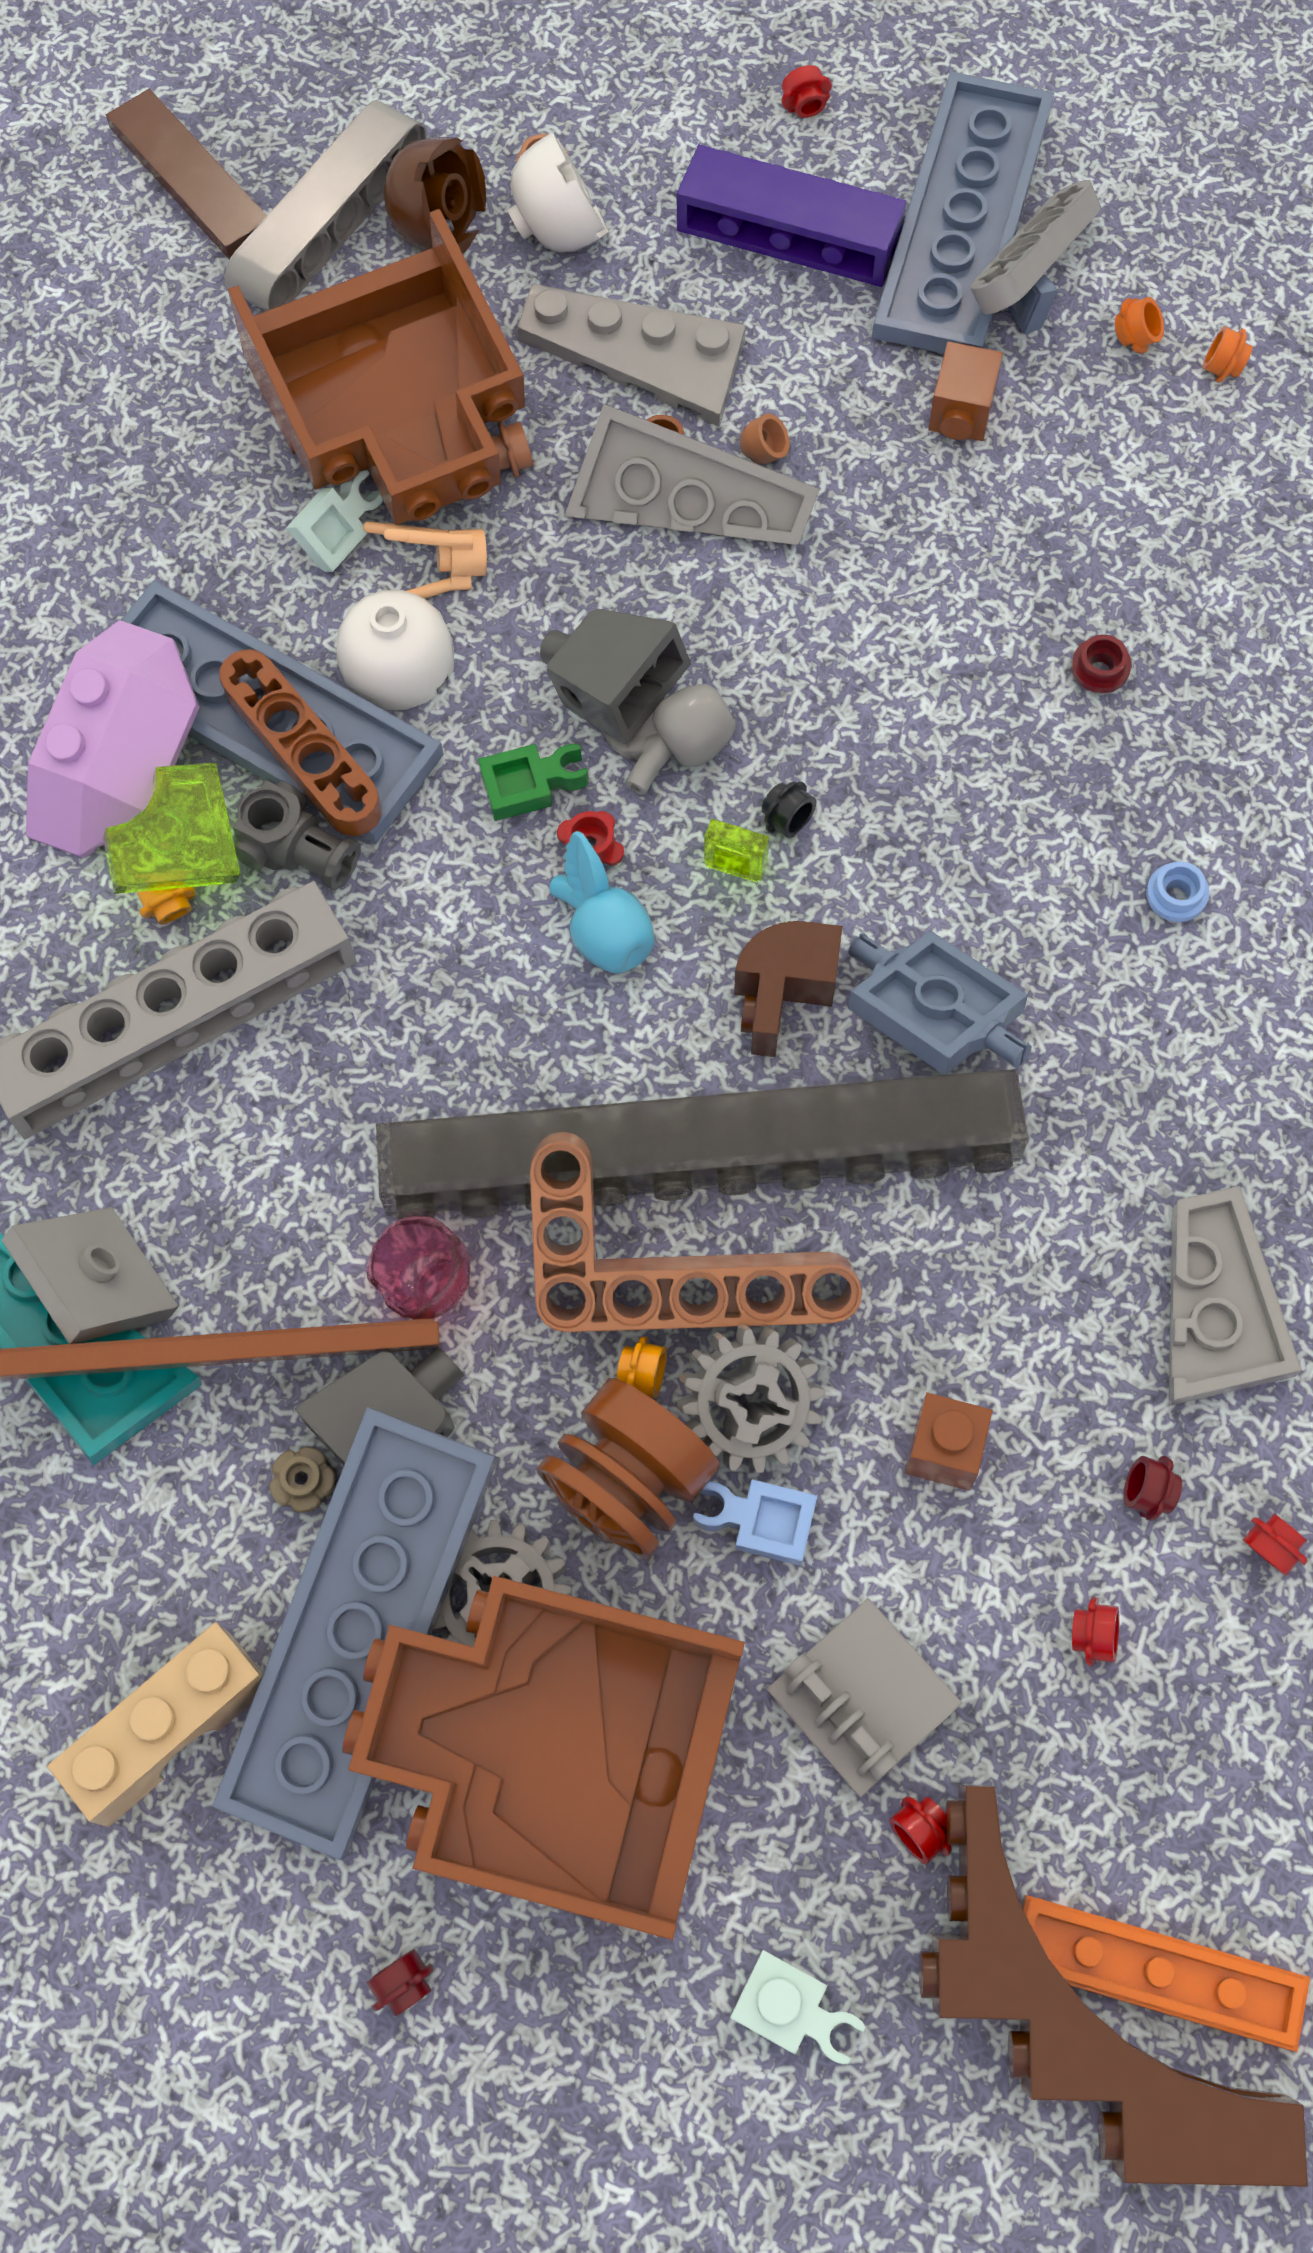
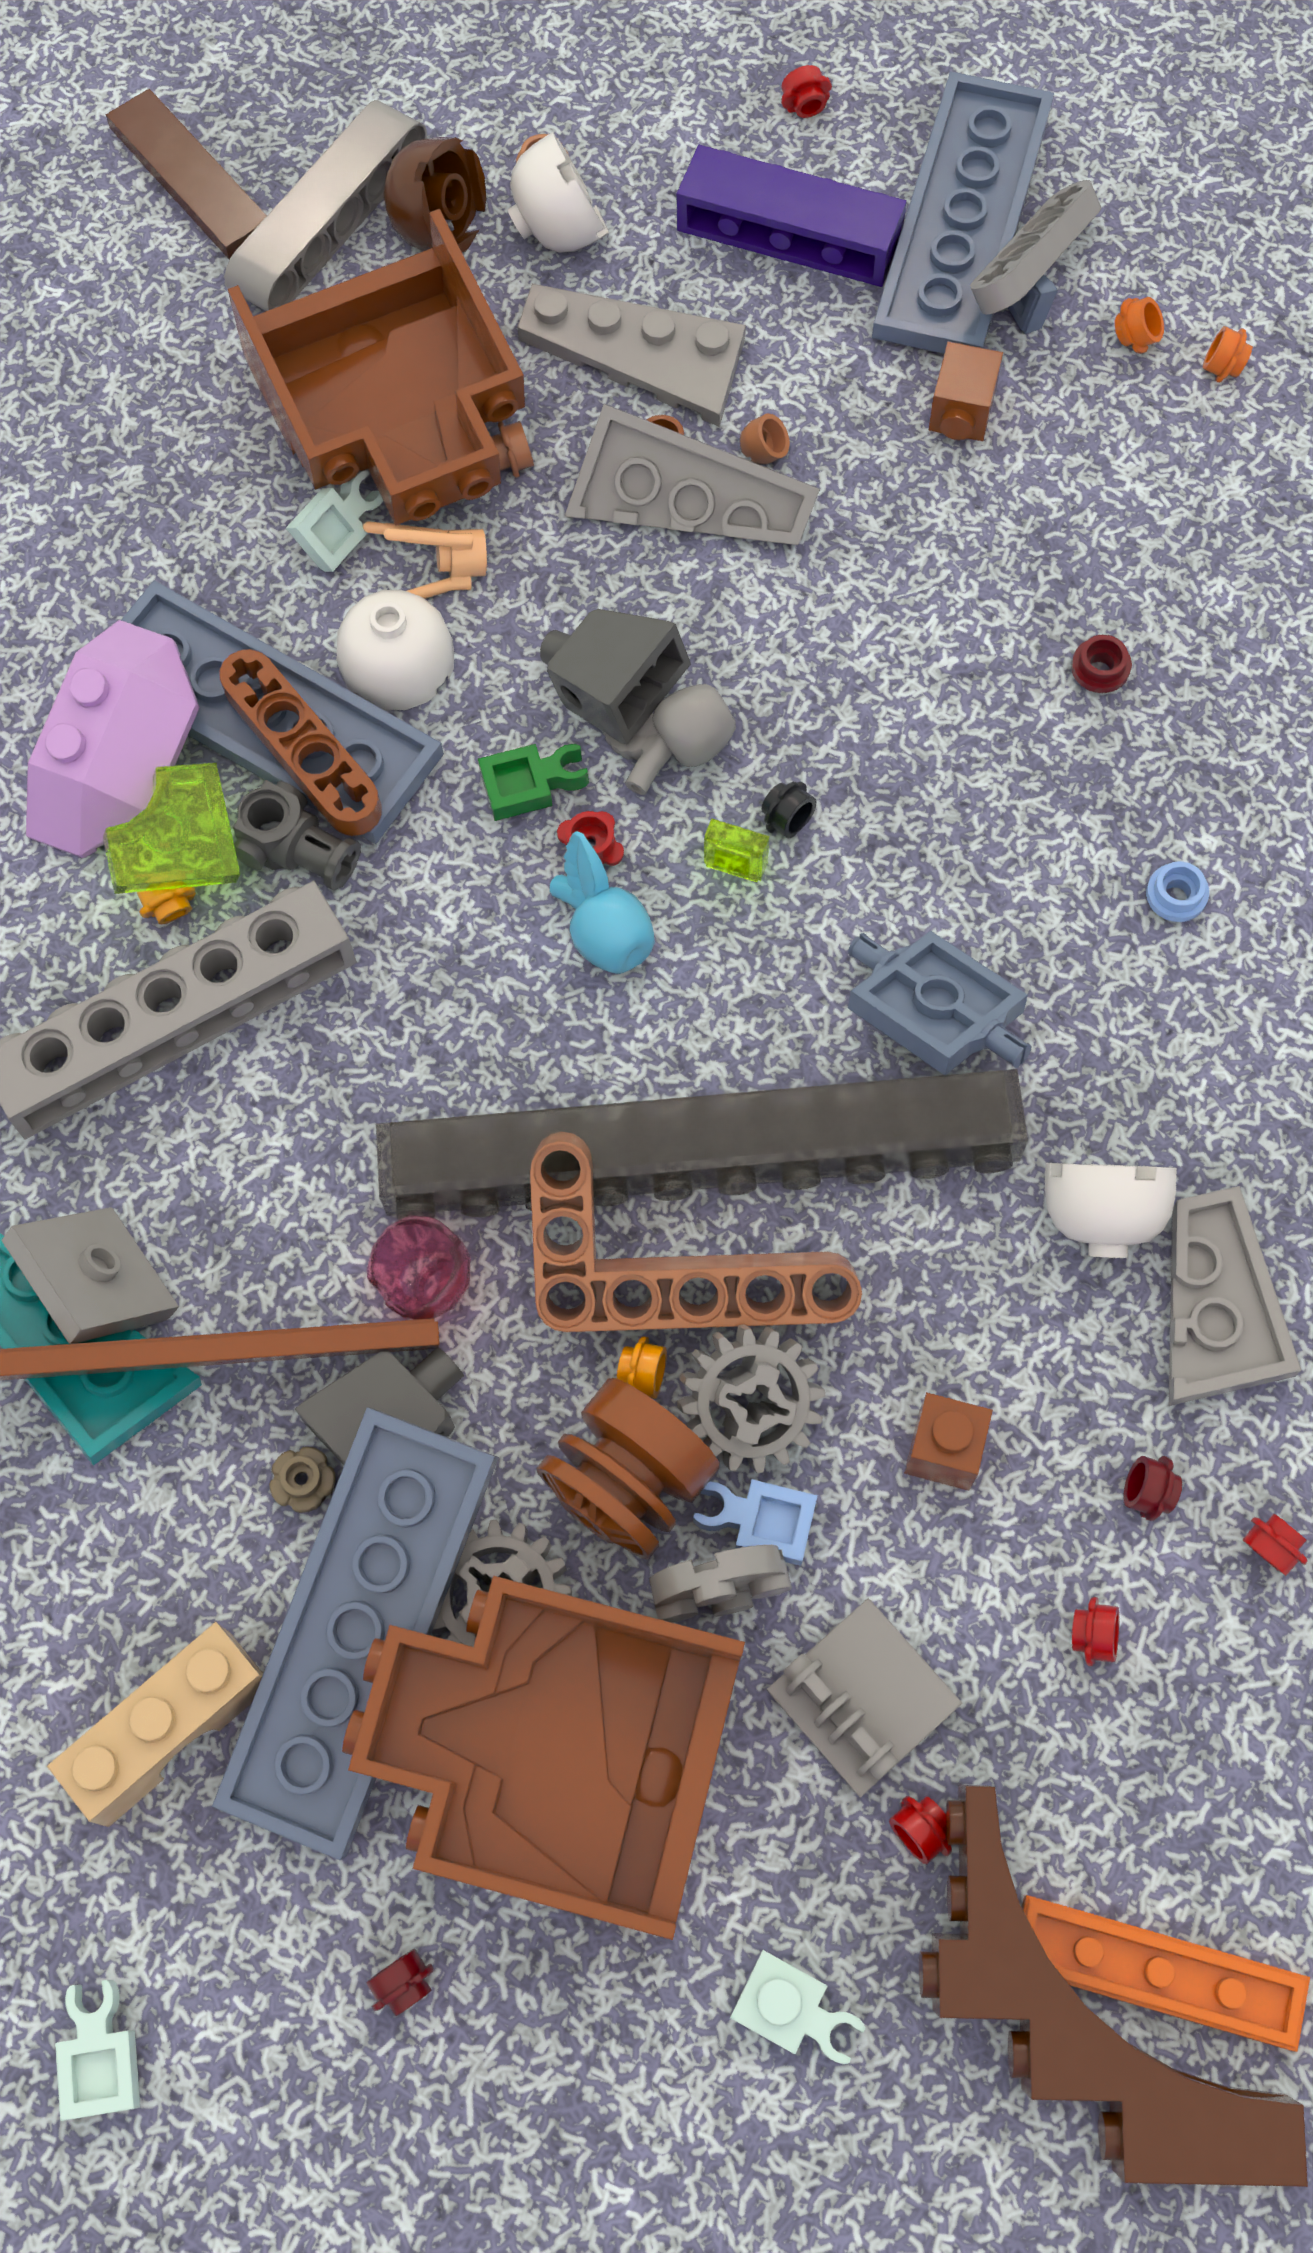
reddish brown brick [734,921,843,1057] -> none
none -> light aqua plate [55,1980,140,2121]
none -> light grey plate [649,1545,792,1623]
none -> white cylinder [1045,1163,1177,1258]

